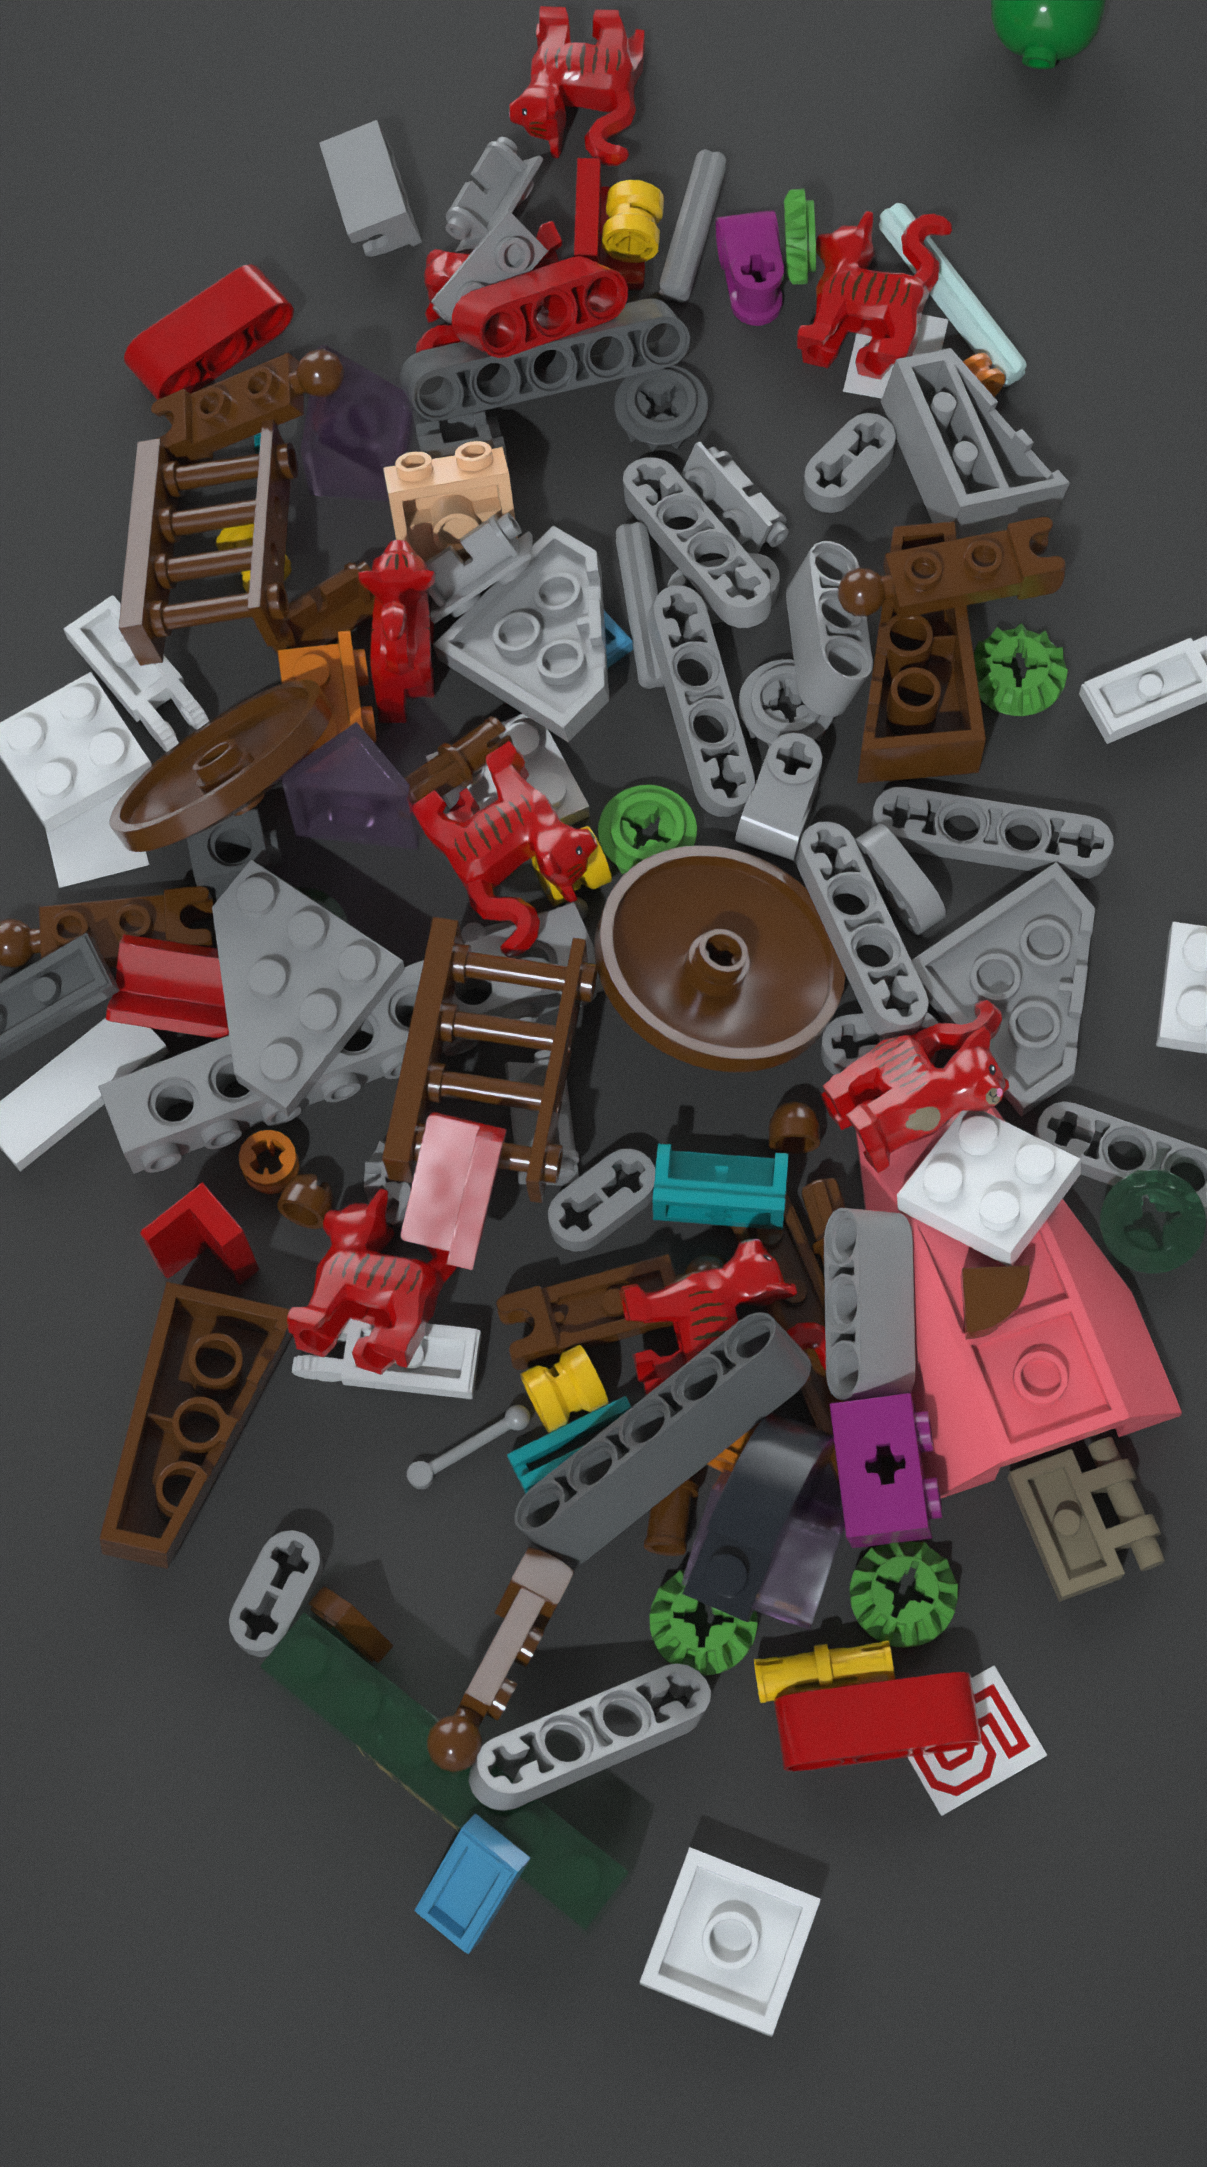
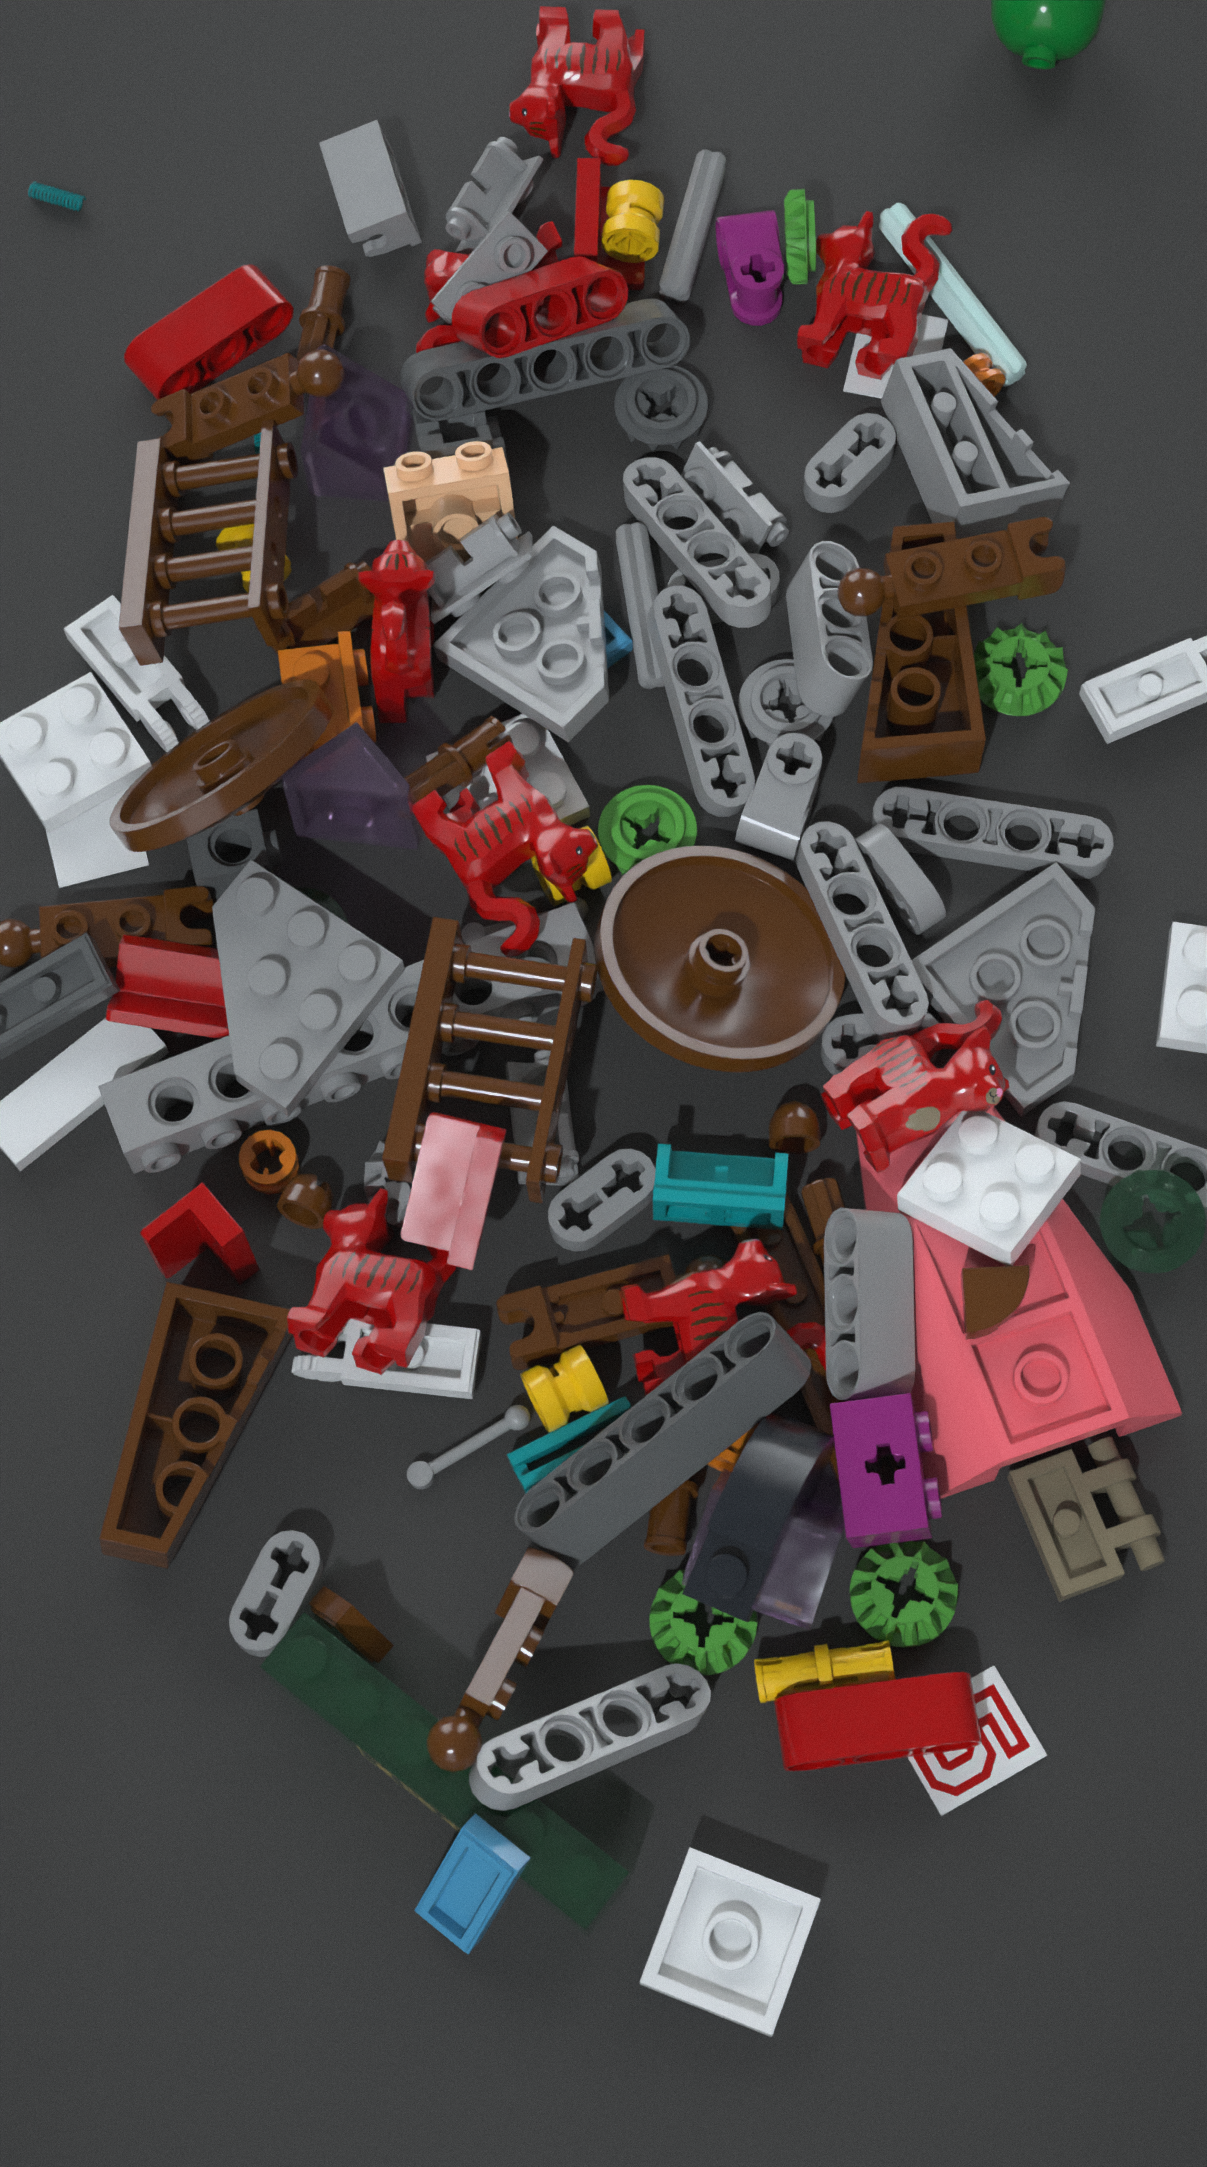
none -> teal leg [28,181,86,212]
none -> reddish brown axle [296,265,351,361]

